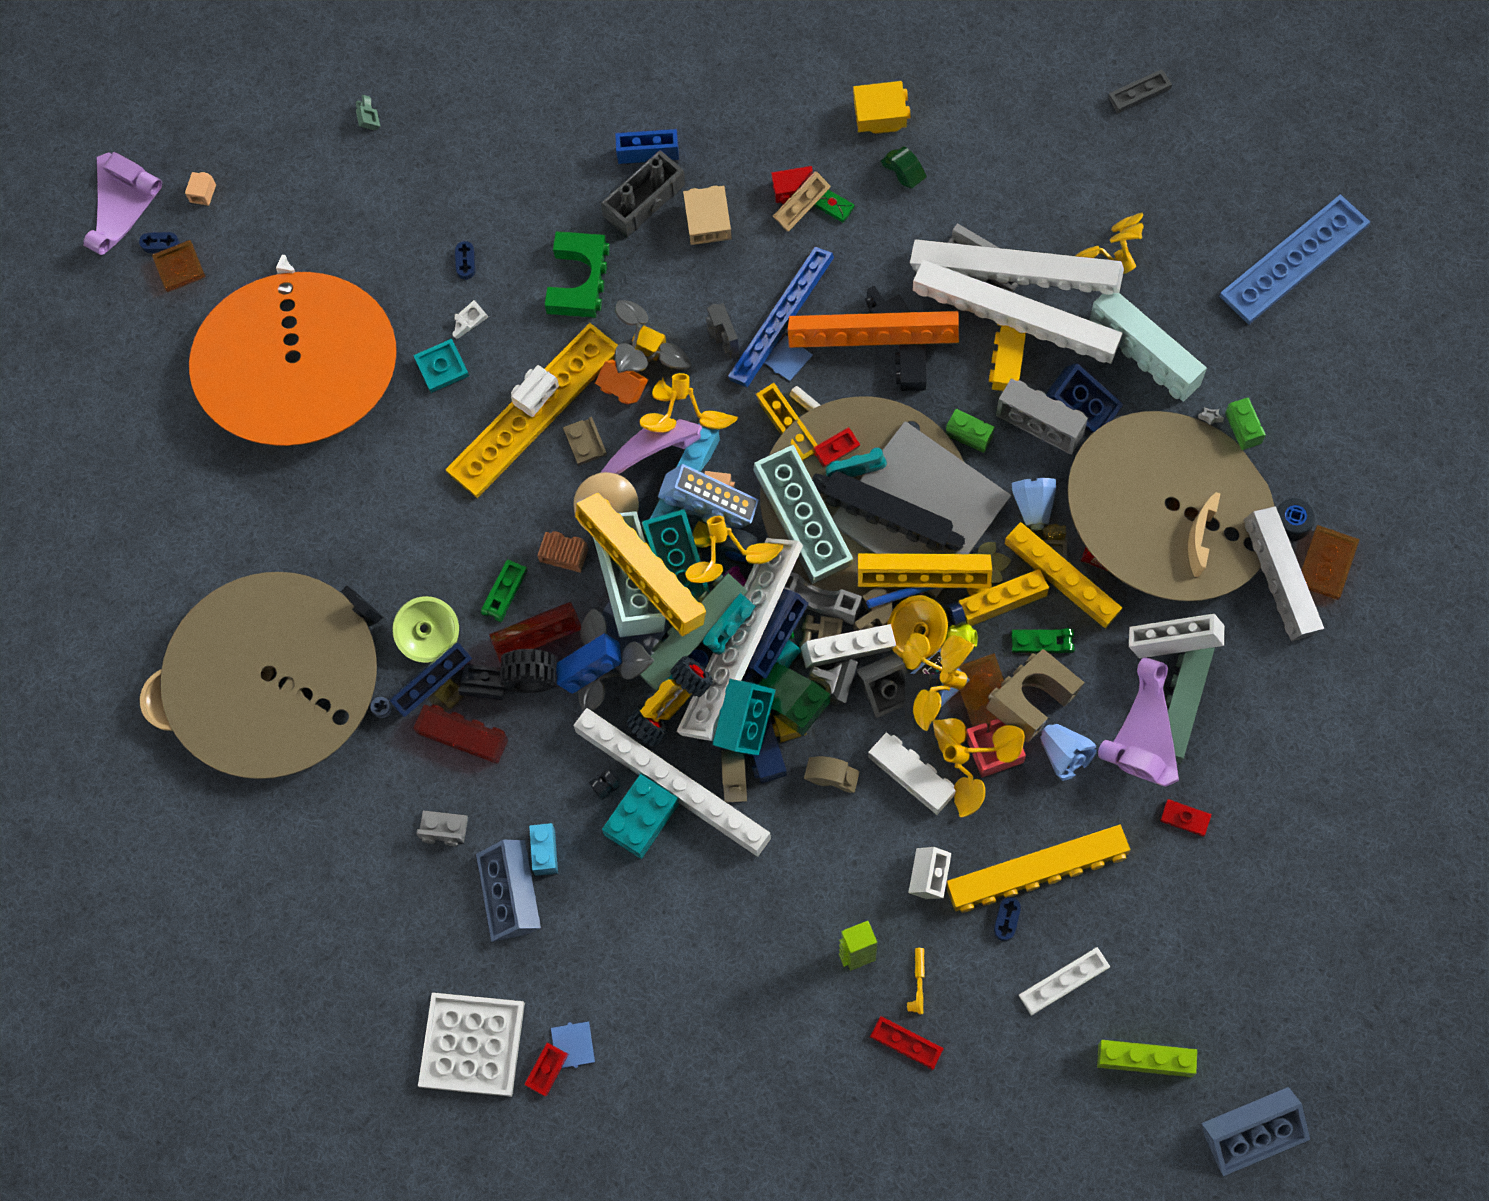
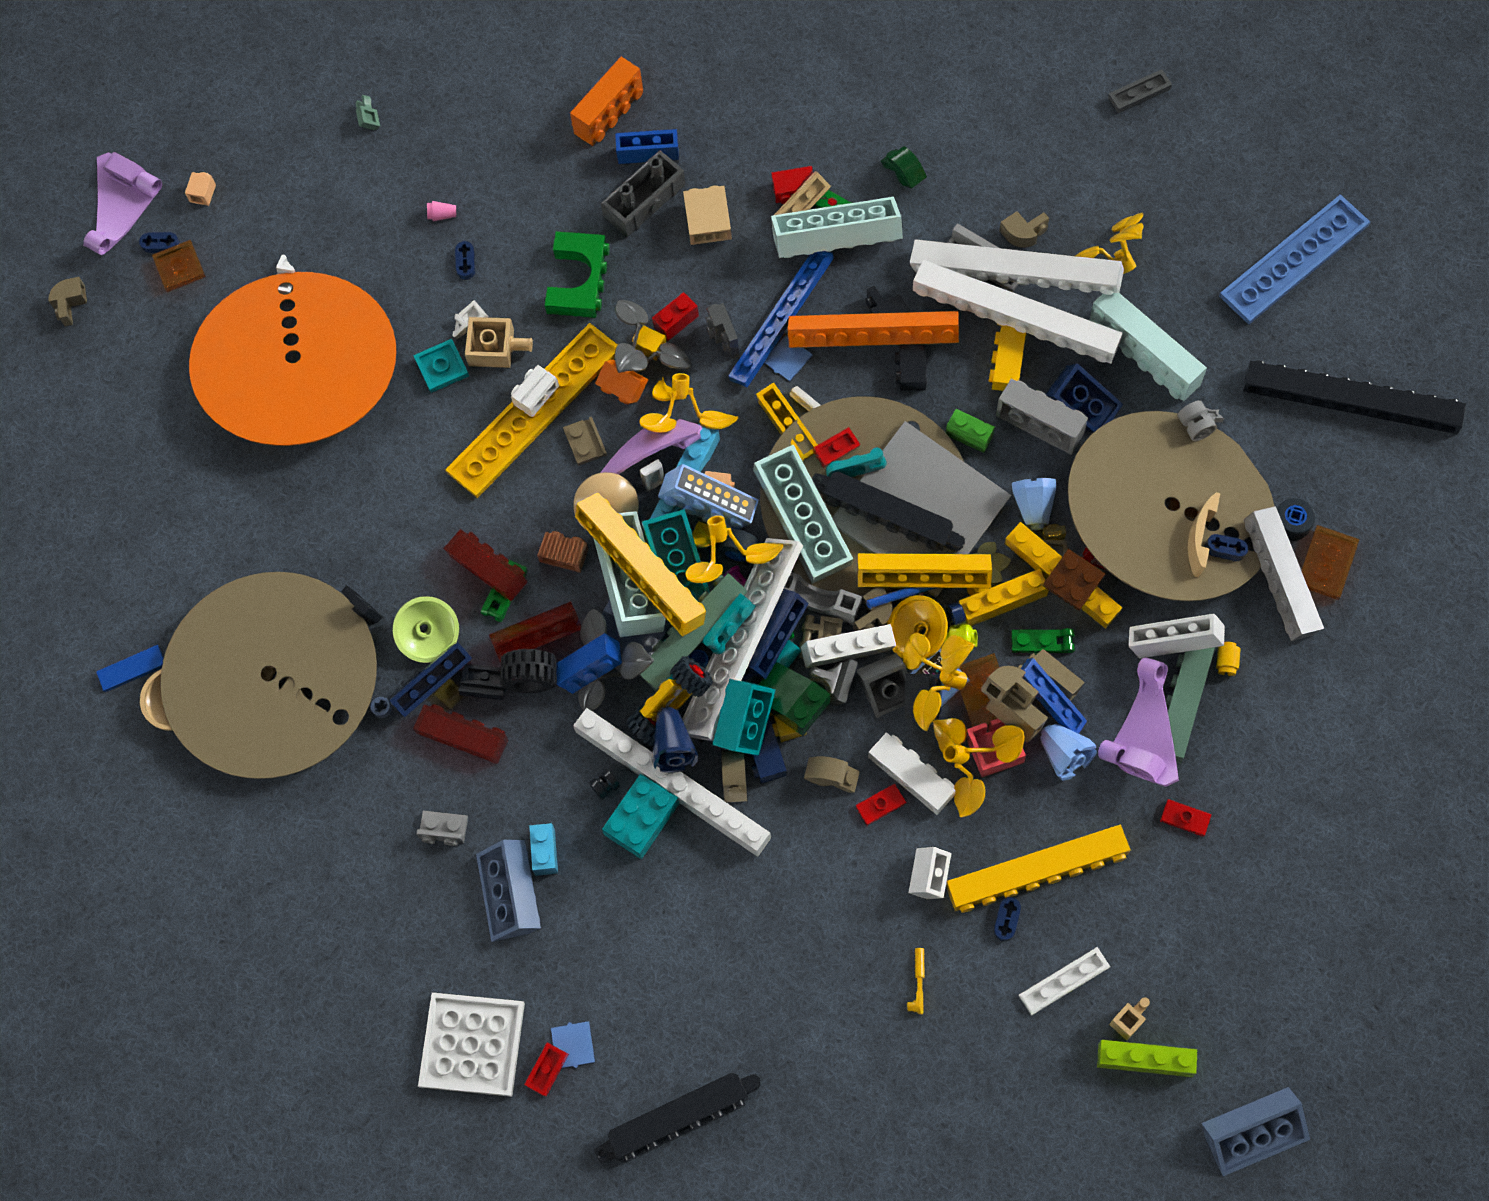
lime brick [839,921,877,971] -> none
yellow brick [853,81,911,133] -> none
red tile [870,1016,944,1070] -> none
bright green brick [1225,398,1266,450] -> none
none -> dark tan brick [48,277,87,326]
none -> blue tile [96,645,164,692]
none -> bright pink cone [427,201,456,221]
none -> clear red brick [443,529,528,601]
none -> tan brick [465,317,533,368]
none -> orange brick [570,56,643,146]
none -> black hinge [594,1073,761,1164]
none -> white tile [640,459,664,492]
none -> red brick [652,292,699,342]
none -> dark blue cone [652,707,698,773]
none -> light aqua brick [771,197,903,258]
none -> red plate [856,784,906,826]
none -> dark tan brick [981,666,1039,709]
none -> dark tan brick [999,211,1049,248]
none -> blue plate [1021,658,1087,734]
none -> reddish brown plate [1043,549,1105,611]
none -> tan brick [1109,998,1150,1040]
none -> light grey wheel [1177,401,1217,441]
none -> dark blue beam [1204,534,1248,561]
none -> yellow brick [1216,642,1241,676]
none -> black brick [1243,360,1466,434]

